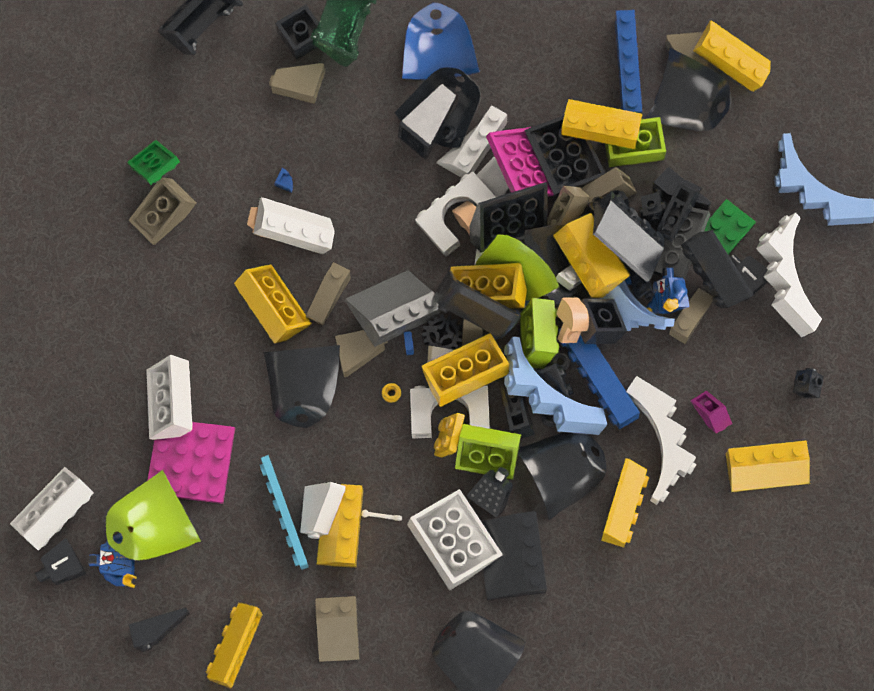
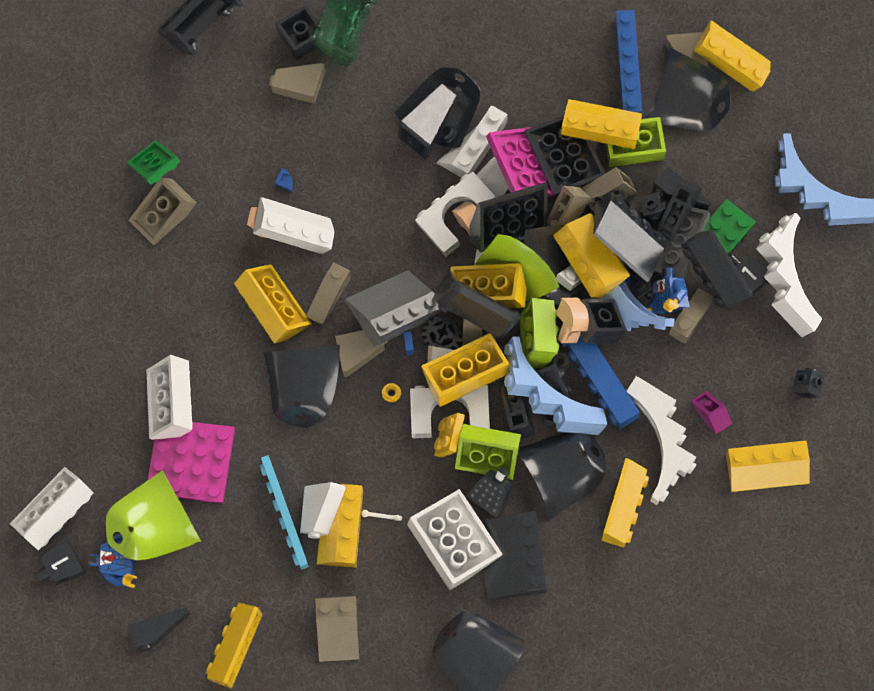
blue piece [402,3,479,79] -> none

